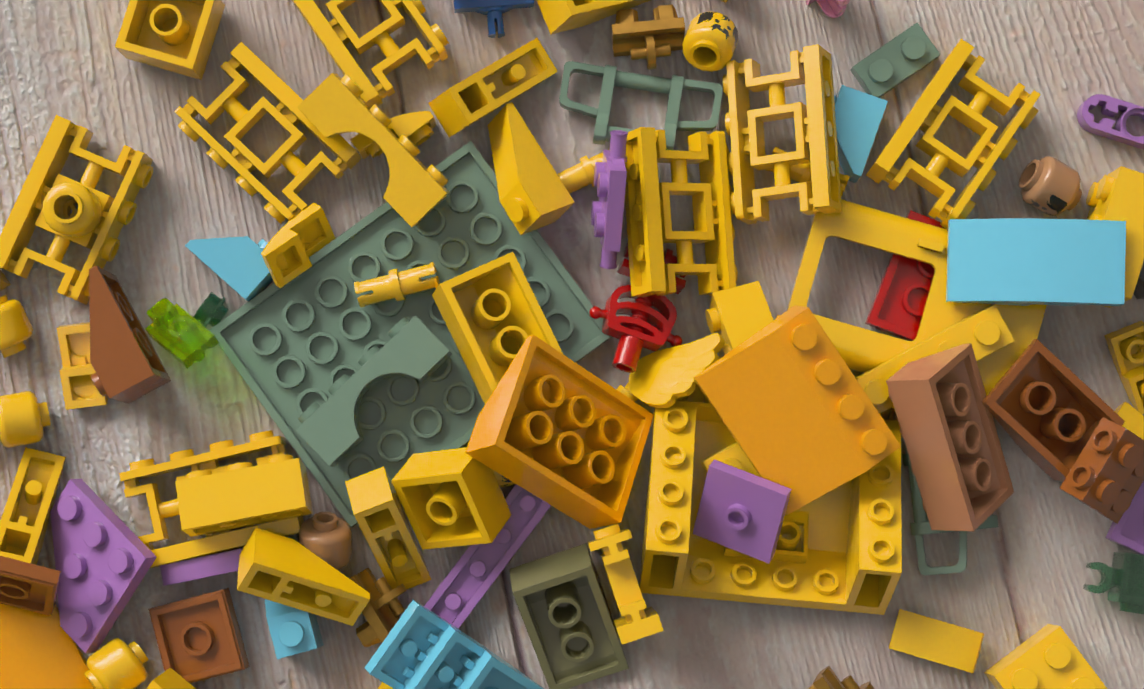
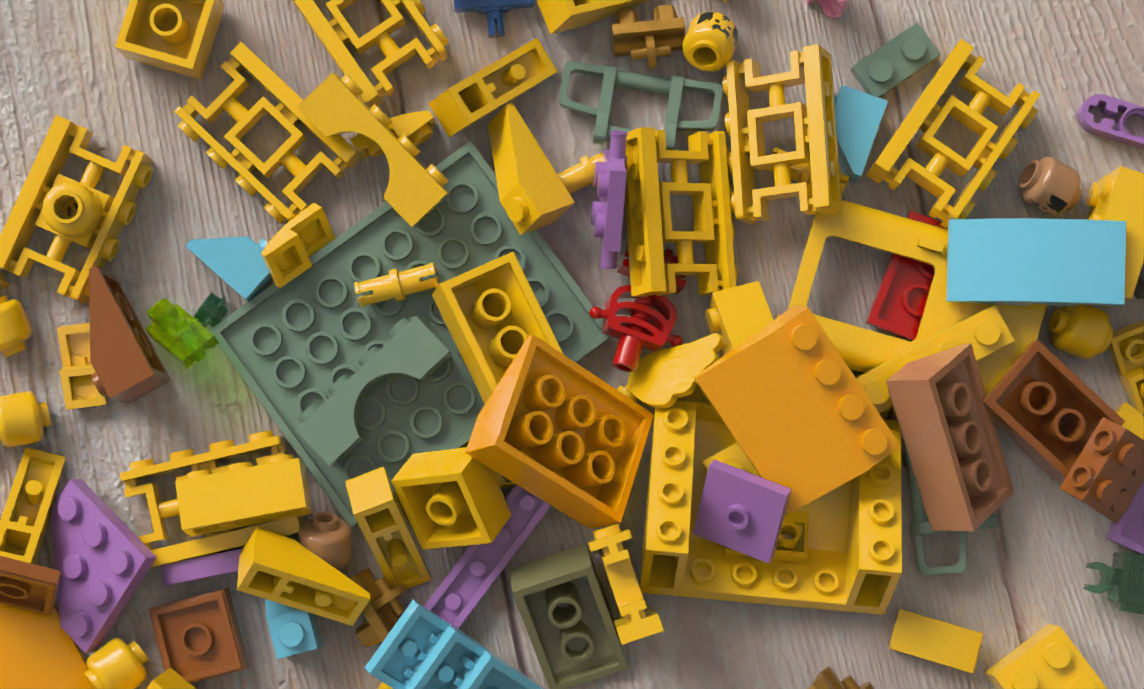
none -> yellow head [1048,304,1113,360]

